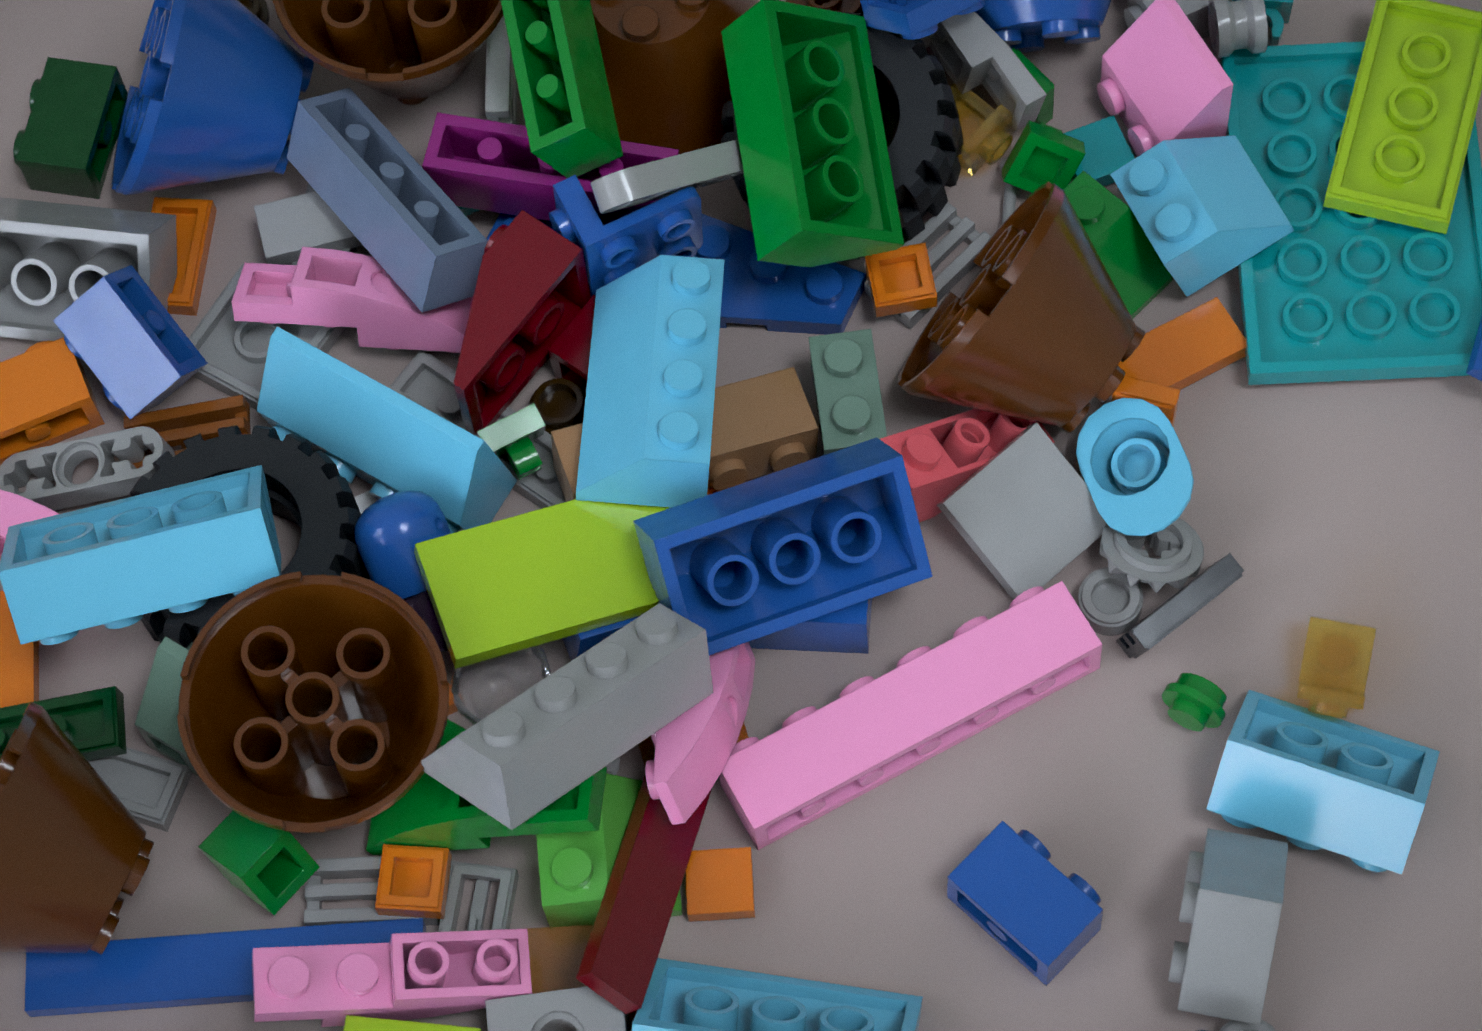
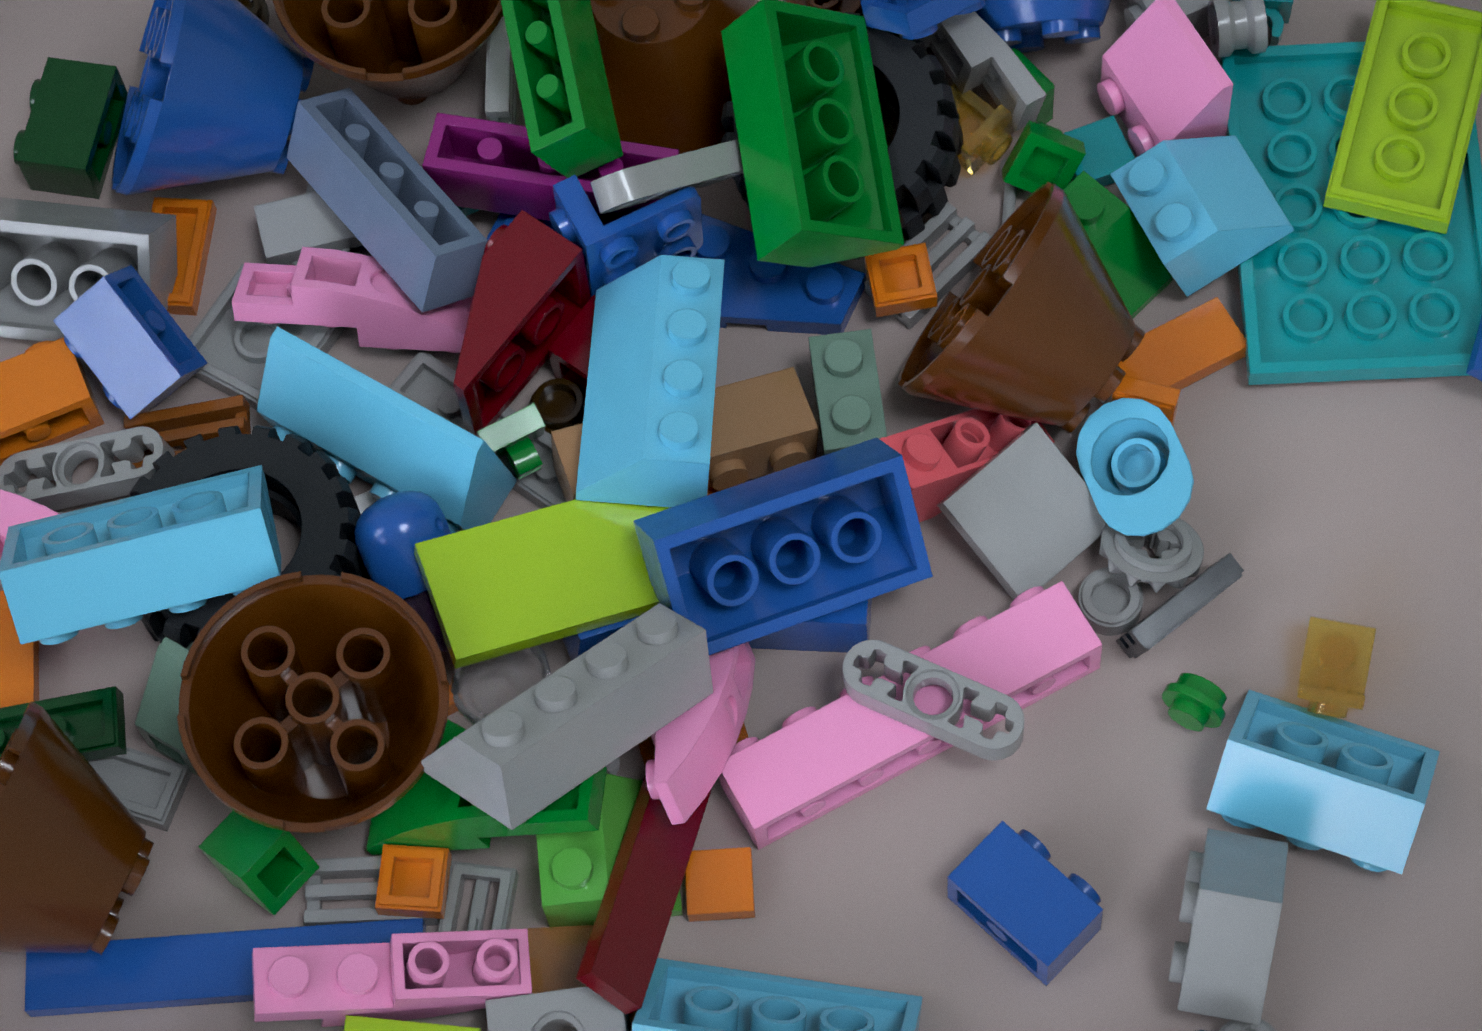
none -> light grey beam [843,640,1024,760]

